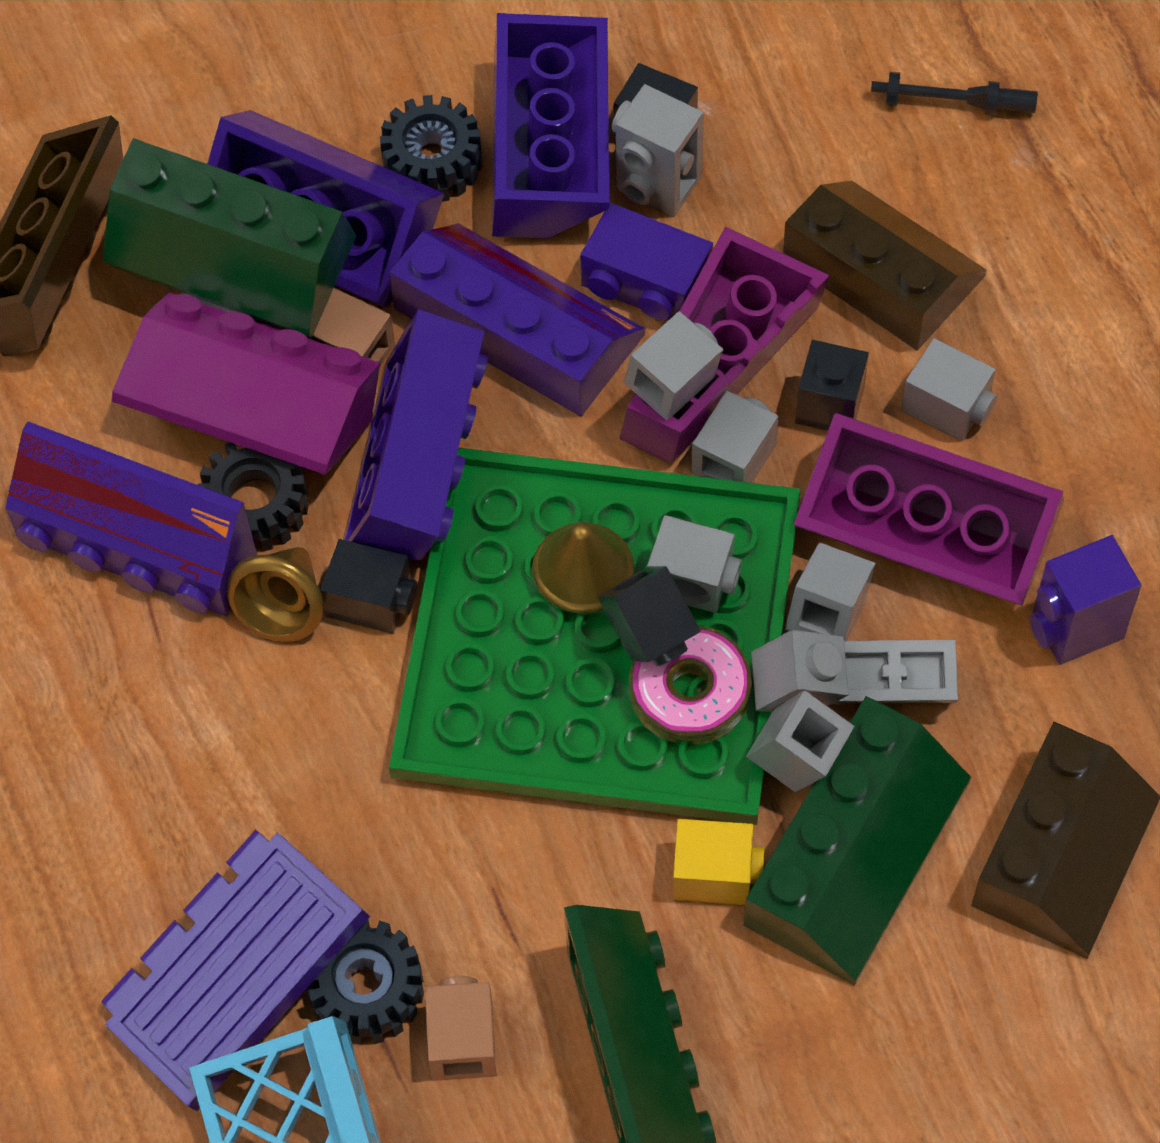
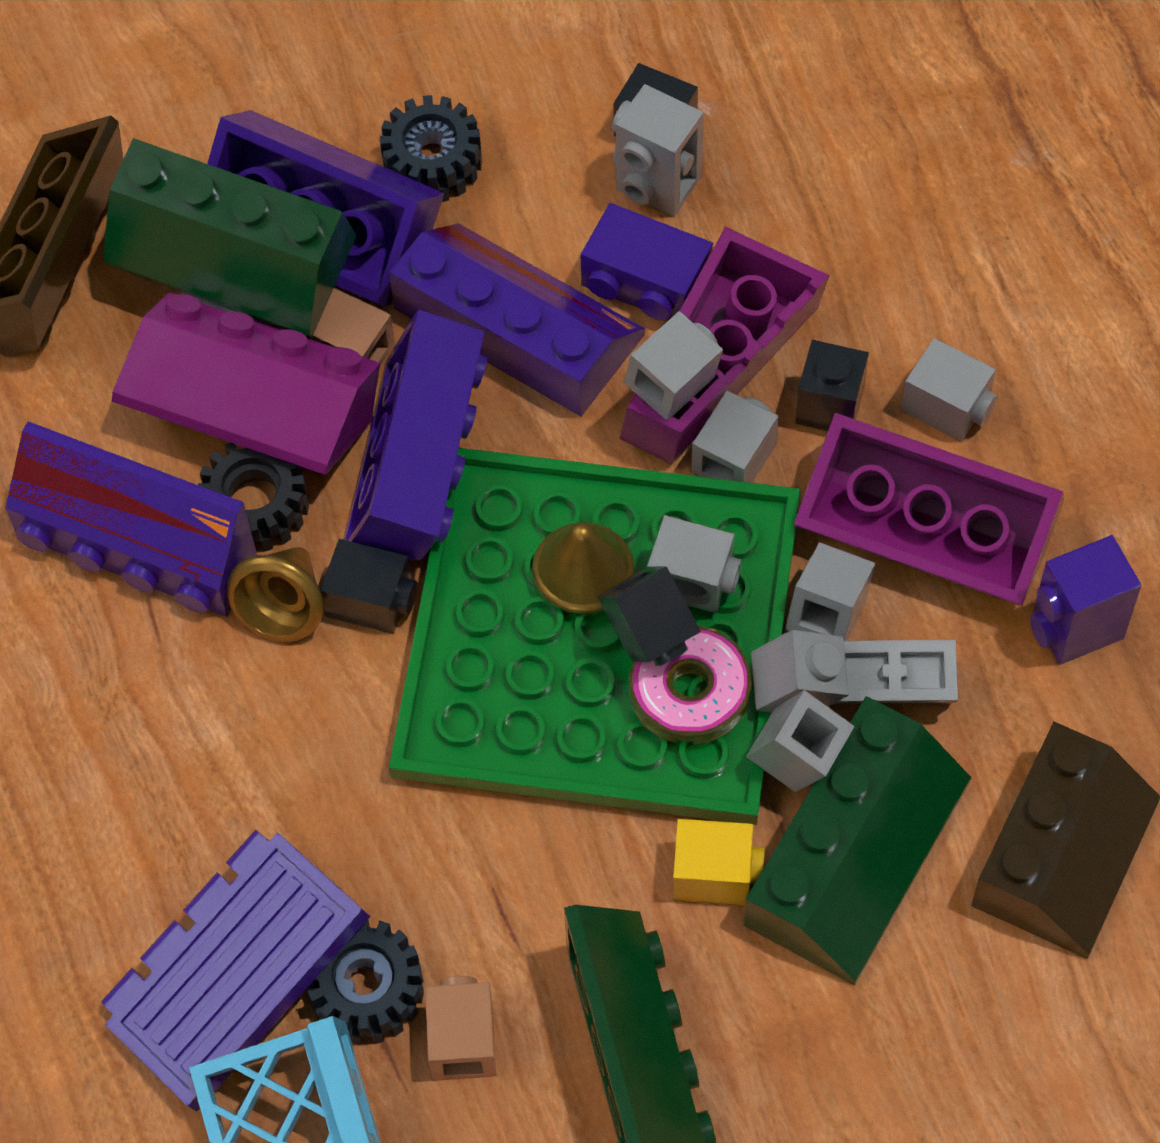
dark purple slope [492,13,609,238] -> none
dark brown slope [783,180,987,351] -> none
black piece [871,71,1038,115] -> none

